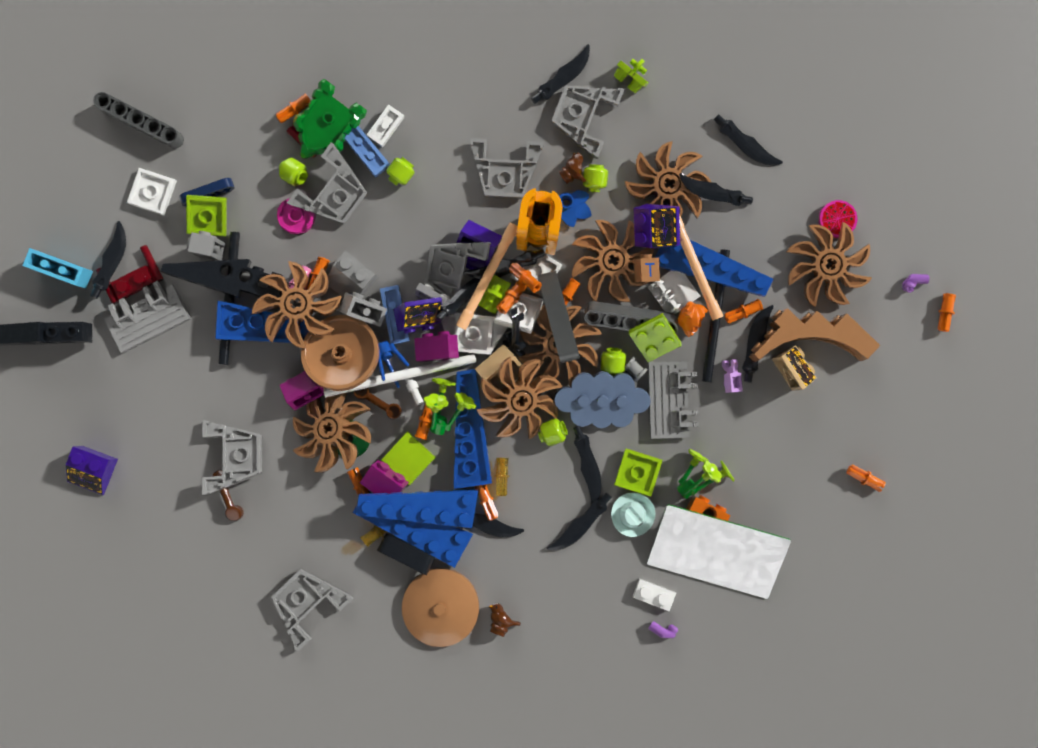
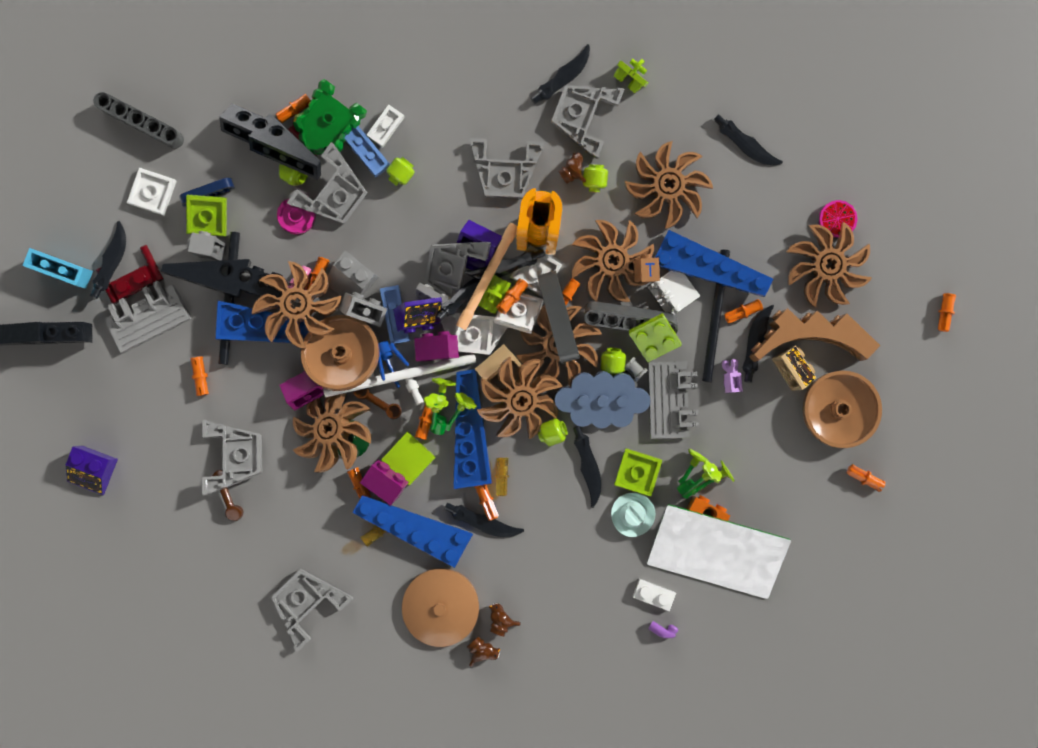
blue wing [356,489,478,528] -> none
black beam [377,533,435,576] -> none
black bar [503,307,526,358] -> none
orange axle [509,263,542,293] -> none
black sword [547,492,612,550] -> none
blue plate [559,190,592,227] -> none
slope [633,204,680,248] -> none
orange hair [677,301,708,337] -> none
black sword [679,173,753,206] -> none
light nougat piece [680,216,723,321] -> none
medium lavender arm [902,274,929,293] -> none
none -> orange pin [190,356,209,396]
none -> black brick [219,104,321,180]
none -> reddish brown animal [467,636,500,667]
none -> medium nougat dish [803,371,882,448]

